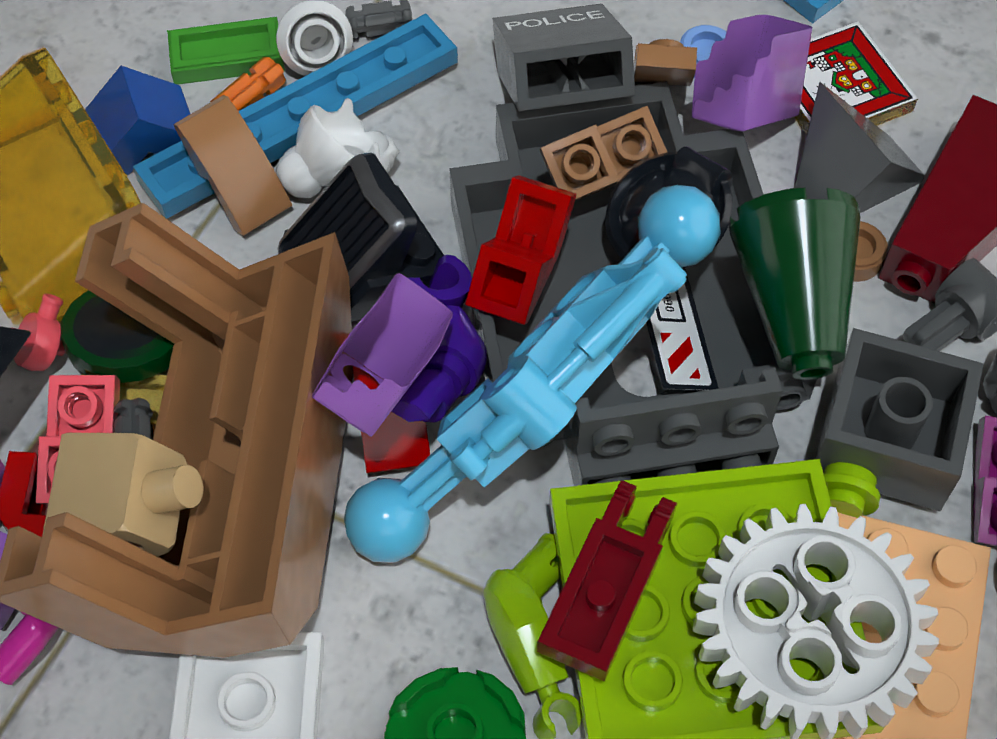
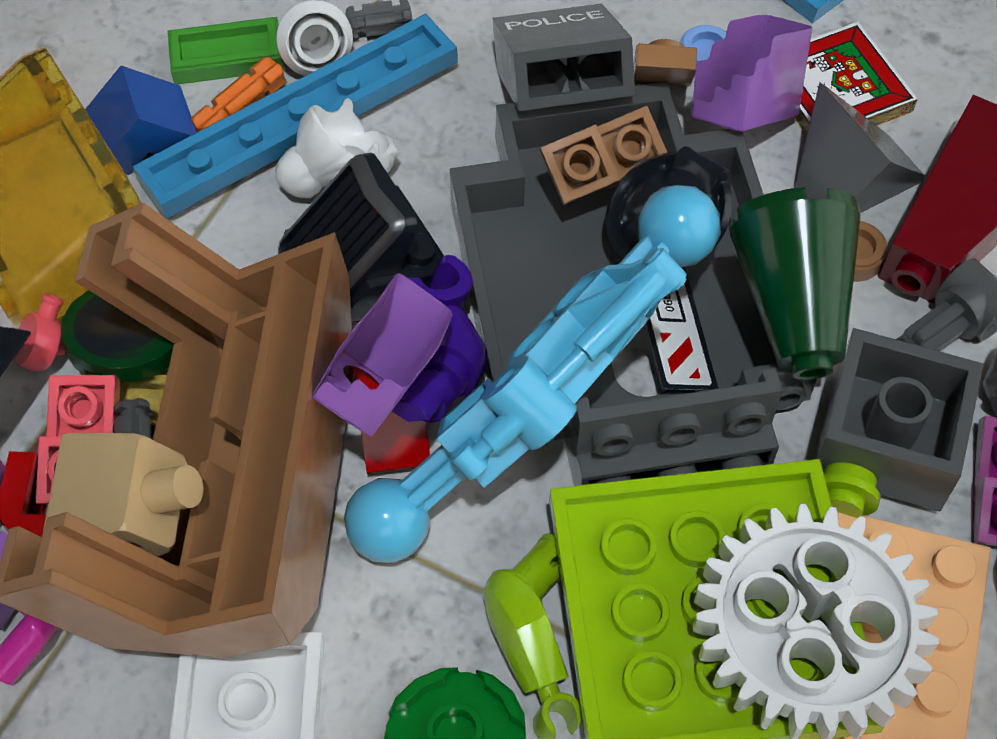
medium nougat slope [173,95,292,235] -> none
red slope [465,175,577,325] -> none
dark red hinge [537,480,677,682] -> none

